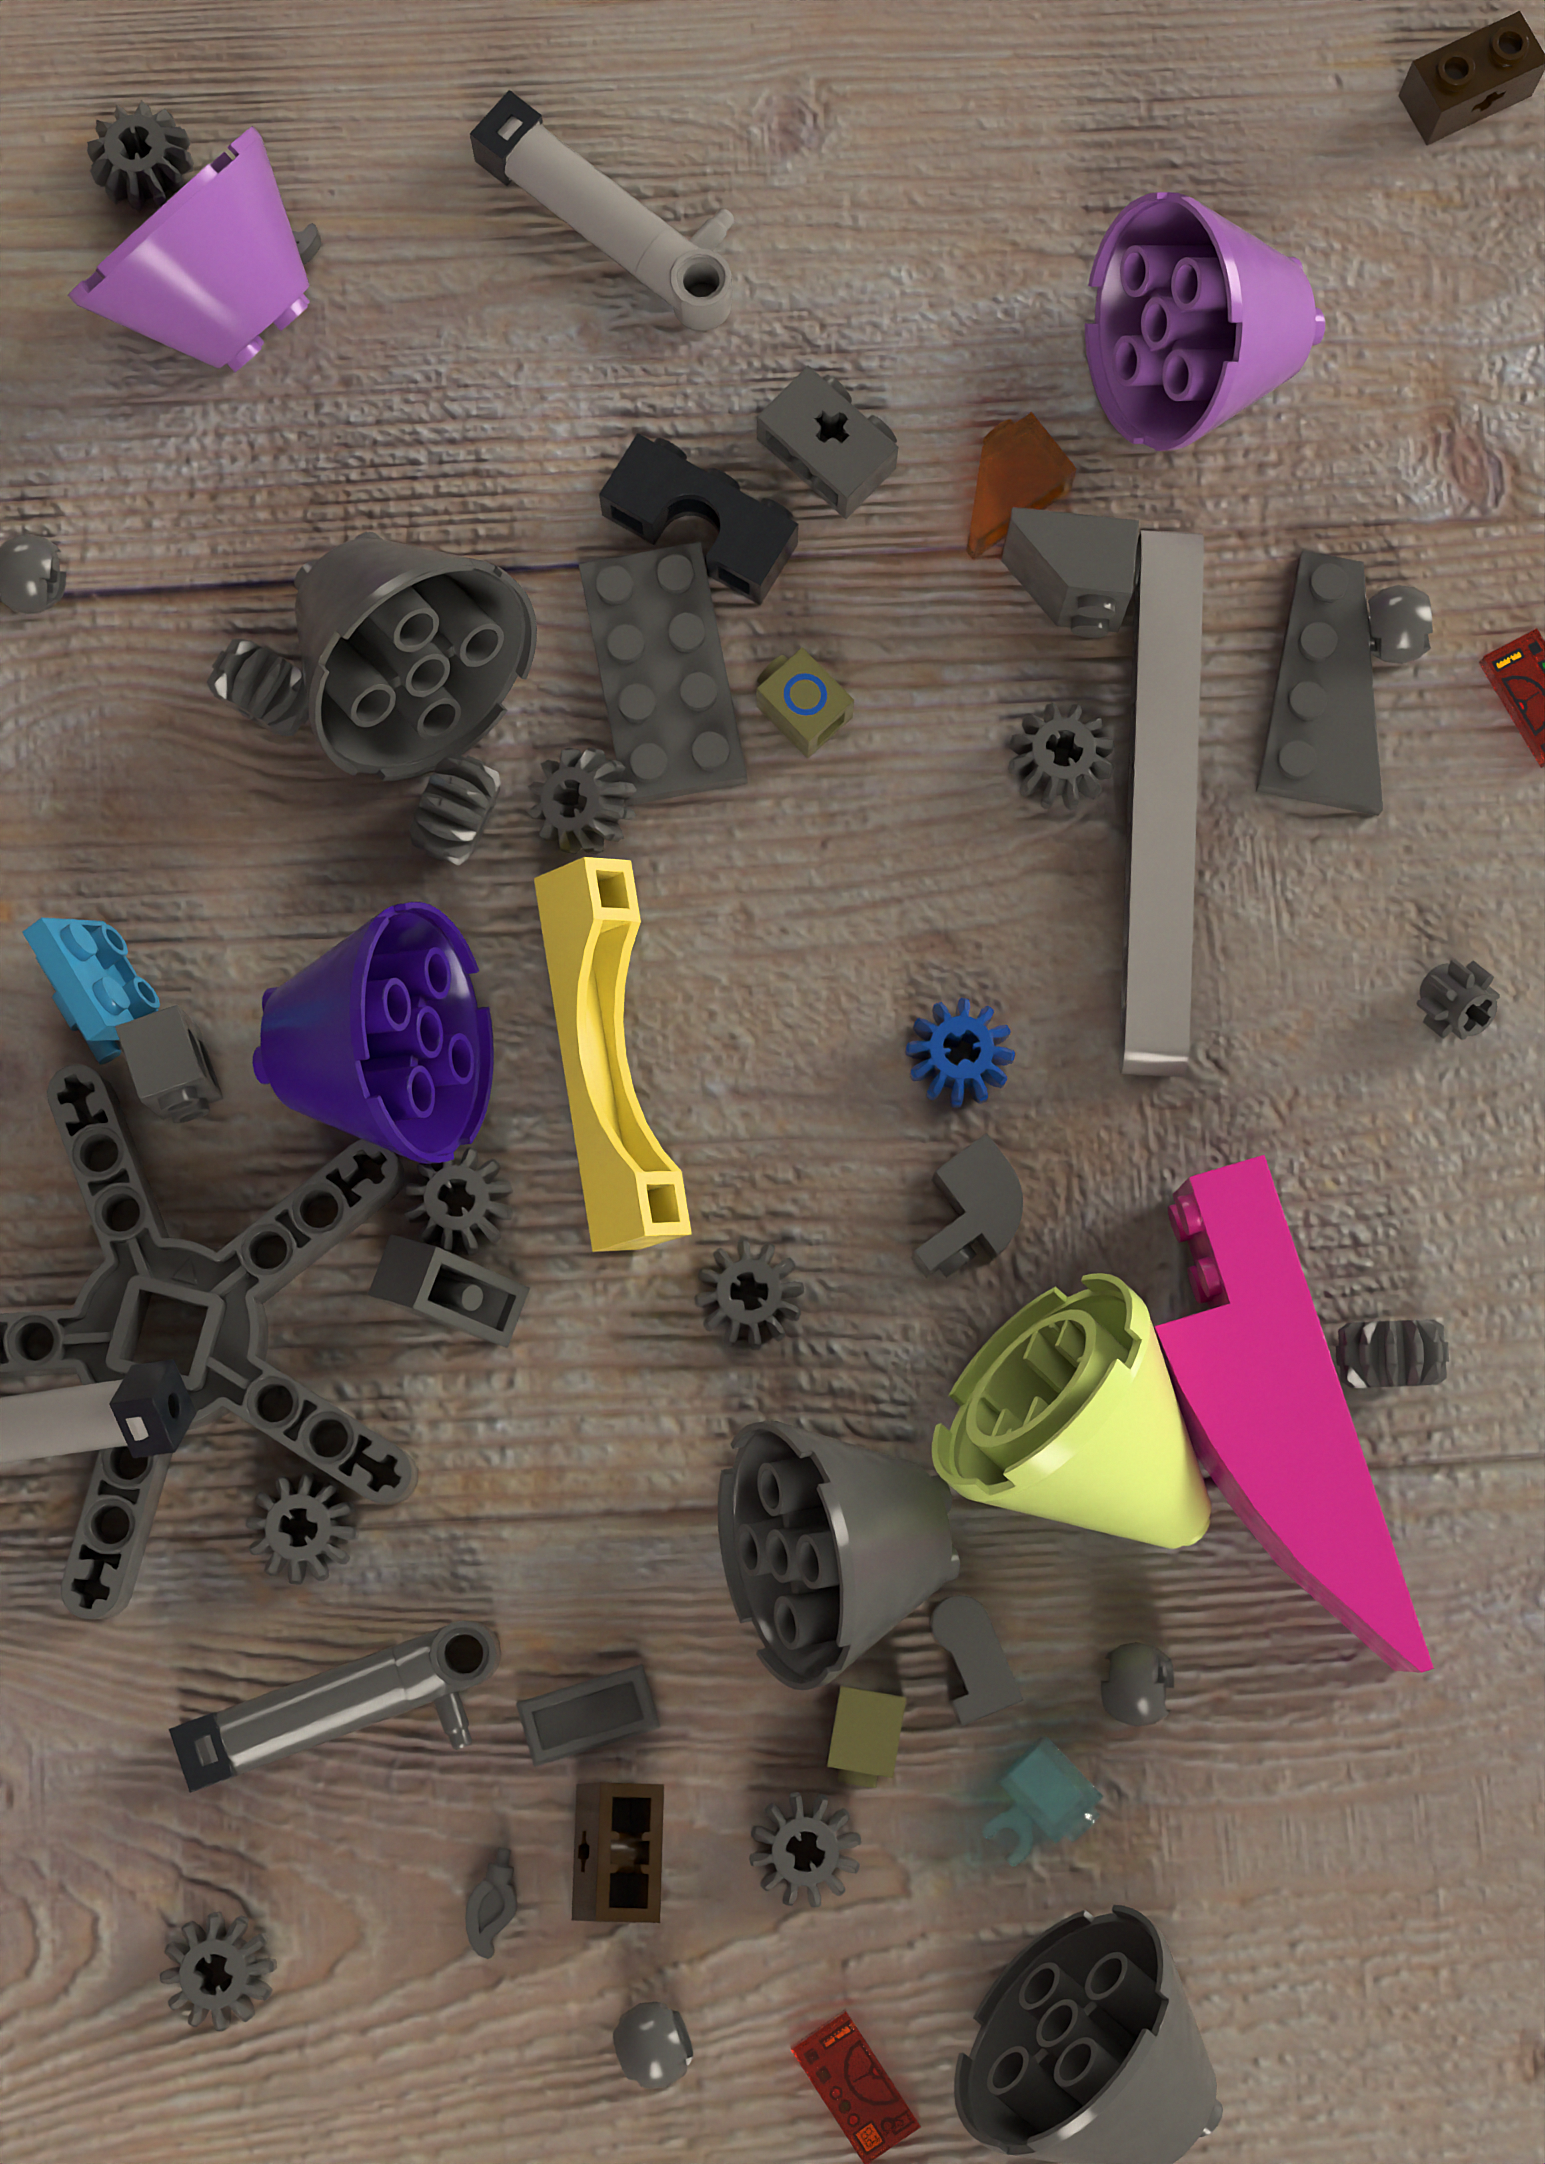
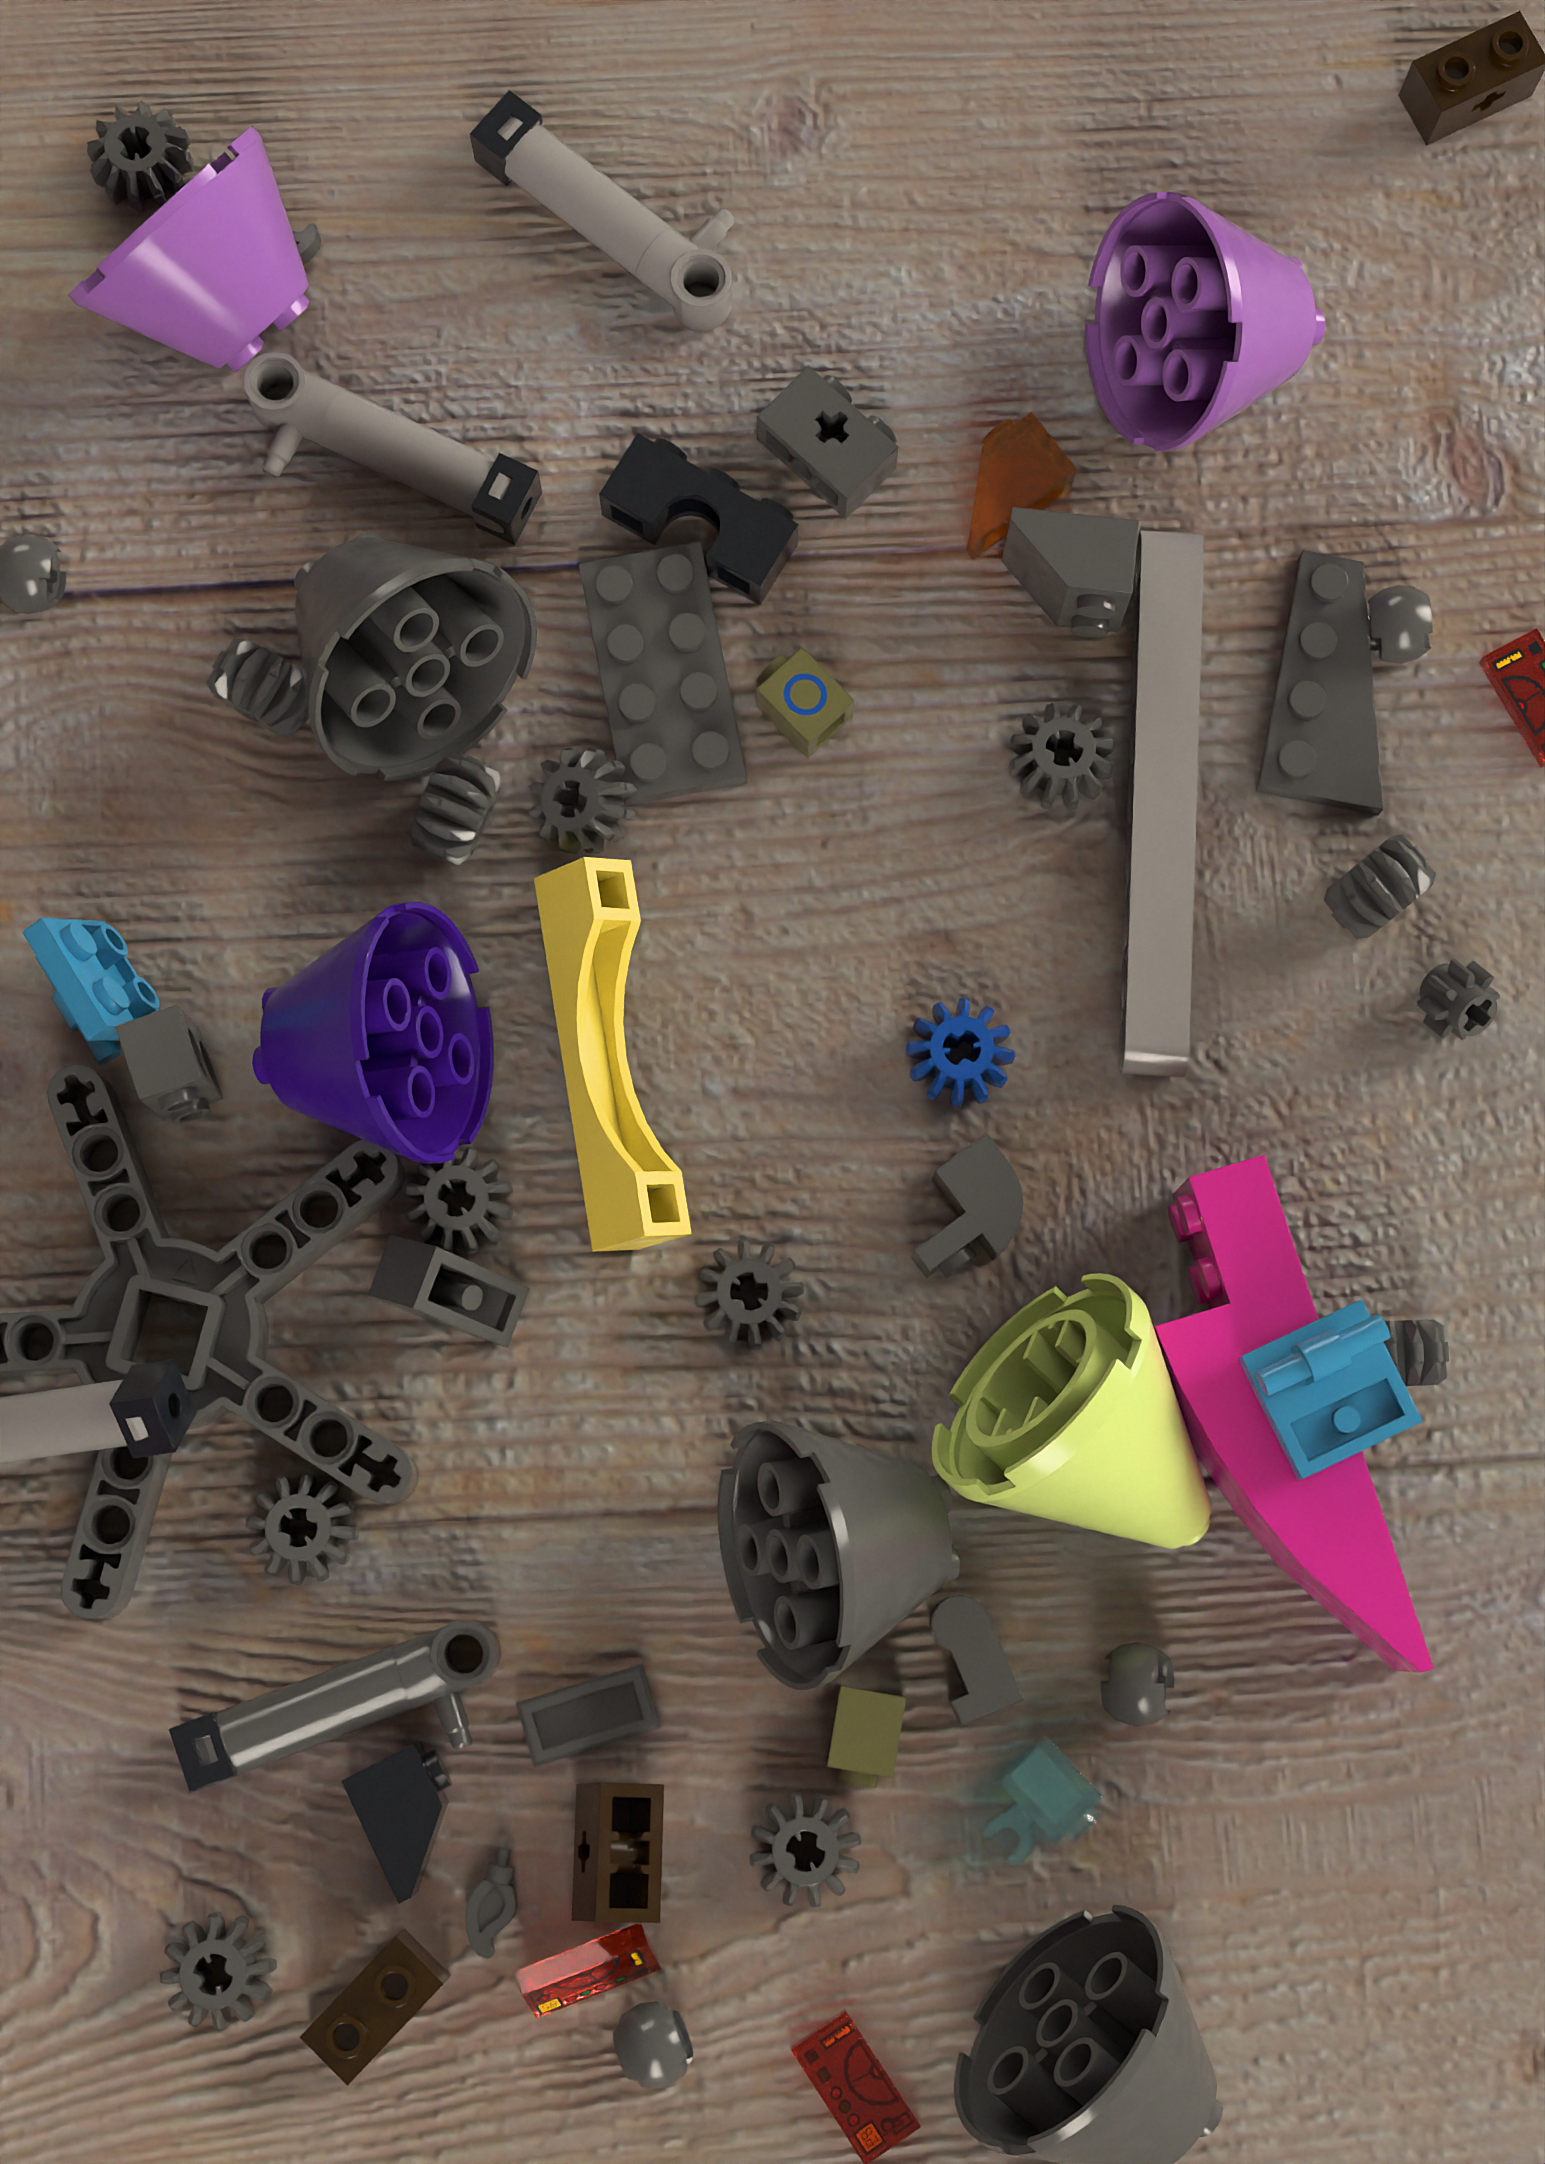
none -> light grey piece [243,351,542,545]
none -> dark brown brick [300,1928,451,2086]
none -> black slope [341,1742,452,1904]
none -> clear red tile [515,1923,661,2018]
none -> dark azure plate [1238,1299,1423,1480]
none -> dark grey gear [1324,835,1436,939]

